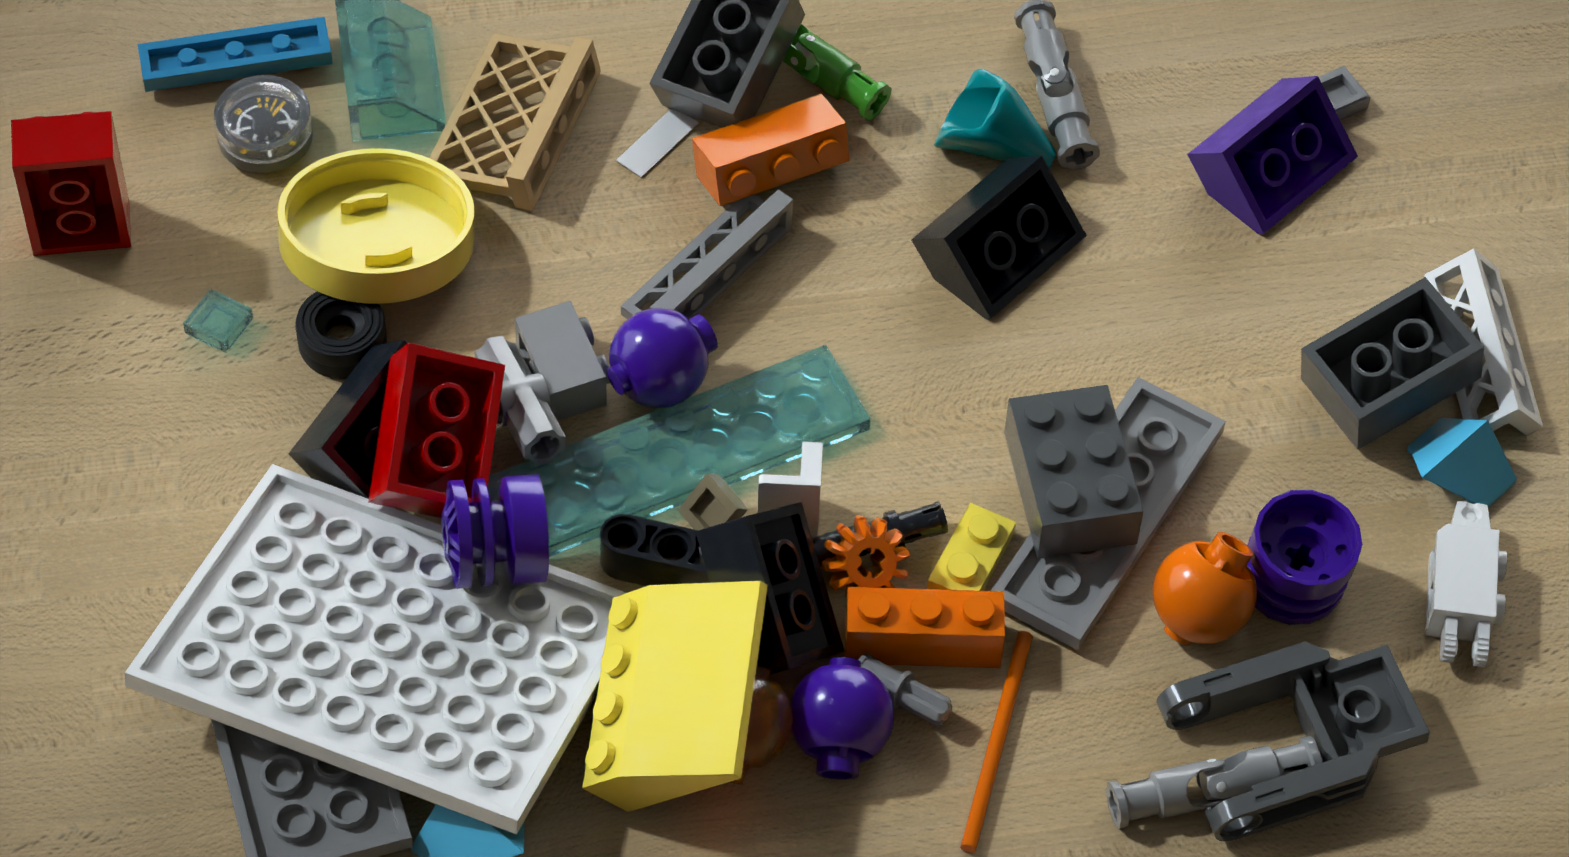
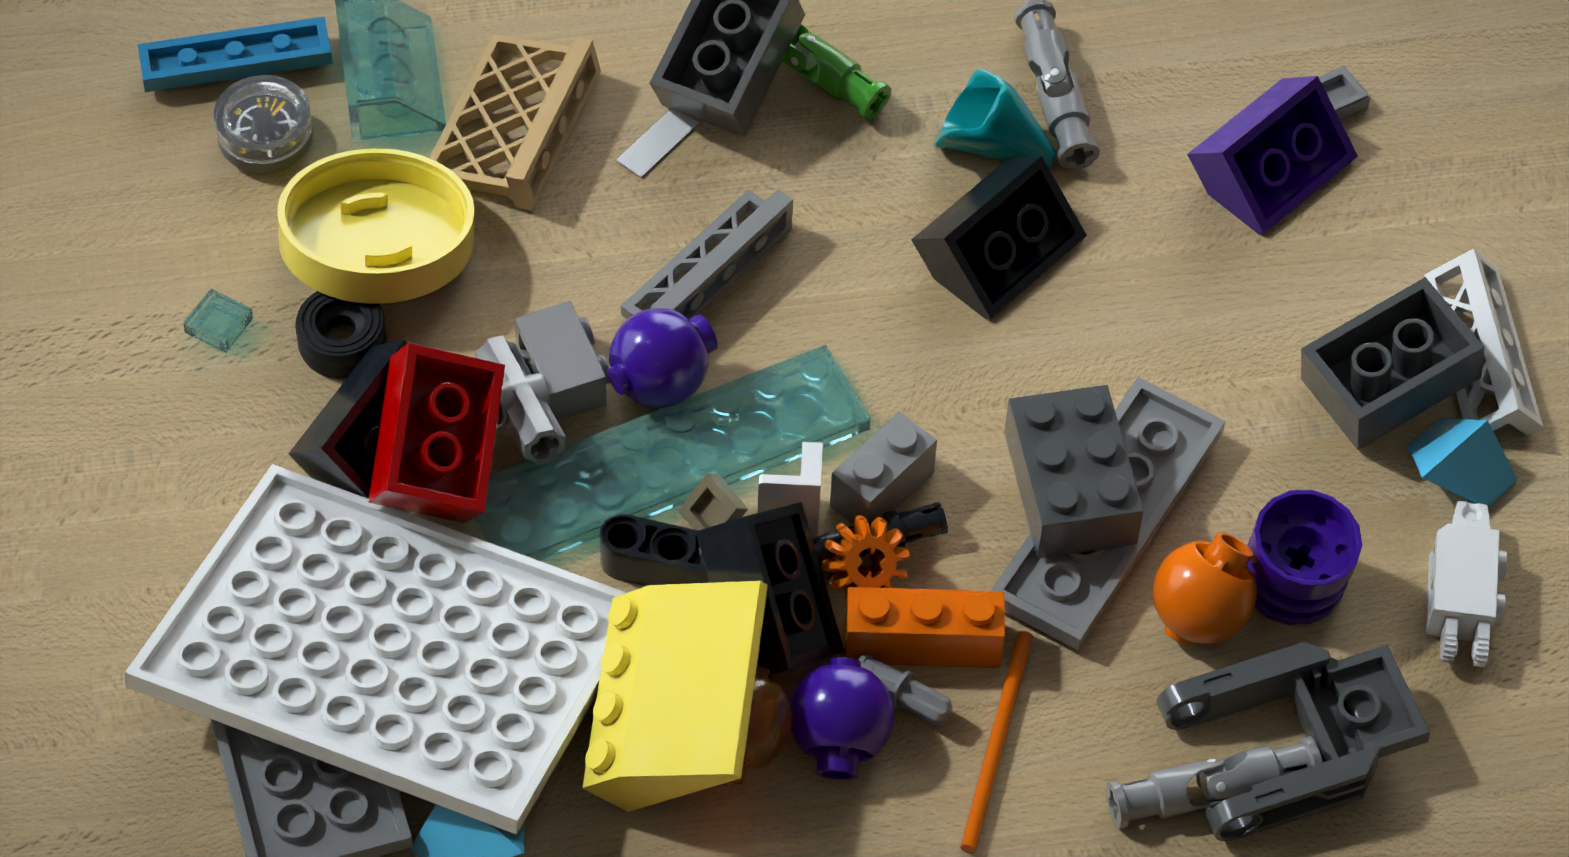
red brick [11,111,131,256] -> none
dark purple wheel [442,474,549,589] -> none
orange brick [692,94,850,206] -> none
light yellow plate [927,503,1016,591] -> none
none -> light grey brick [830,411,937,524]

